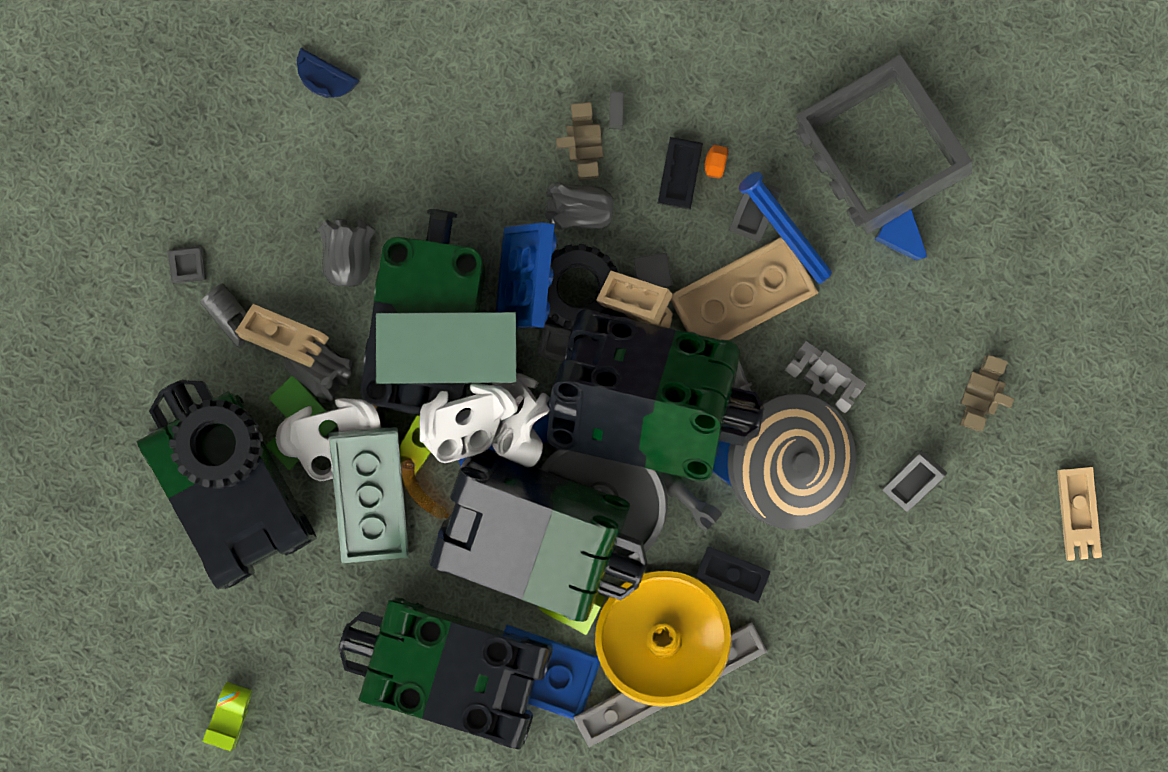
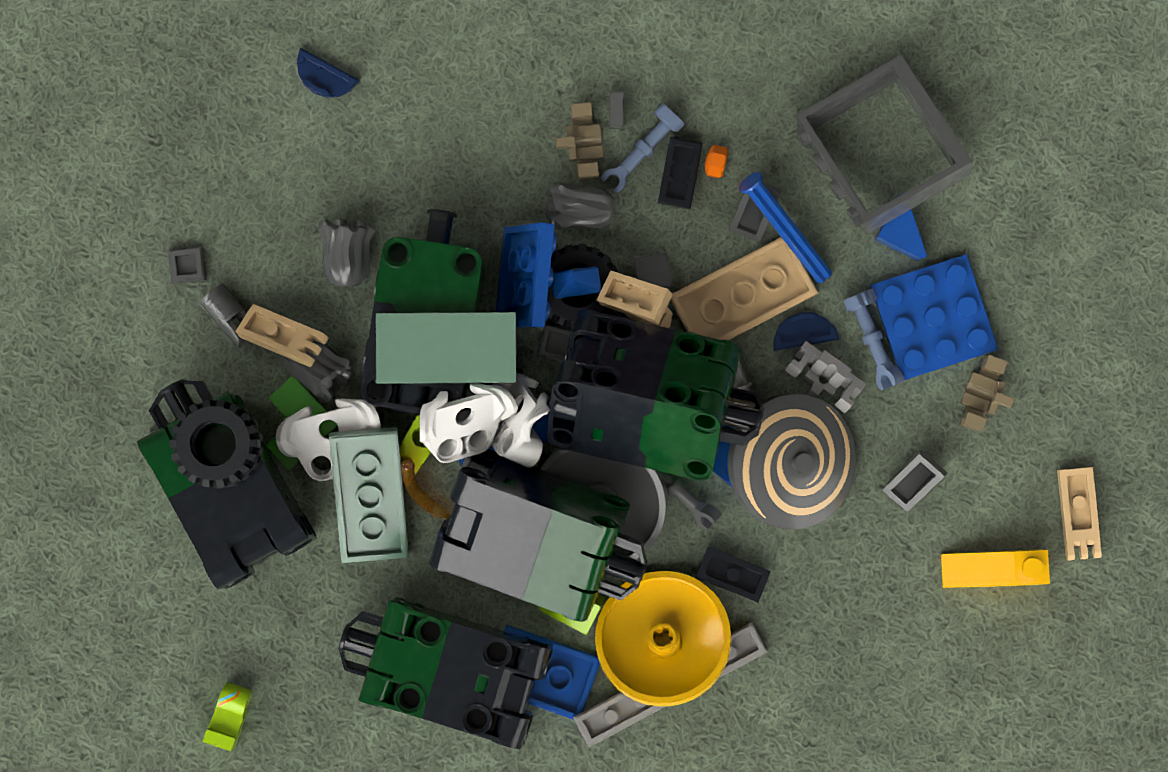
none -> blue slope [552,266,601,299]
none -> sand blue piece [601,103,685,194]
none -> dark blue tile [773,312,840,351]
none -> sand blue piece [843,289,904,390]
none -> blue plate [870,254,998,380]
none -> yellow slope [941,549,1050,588]

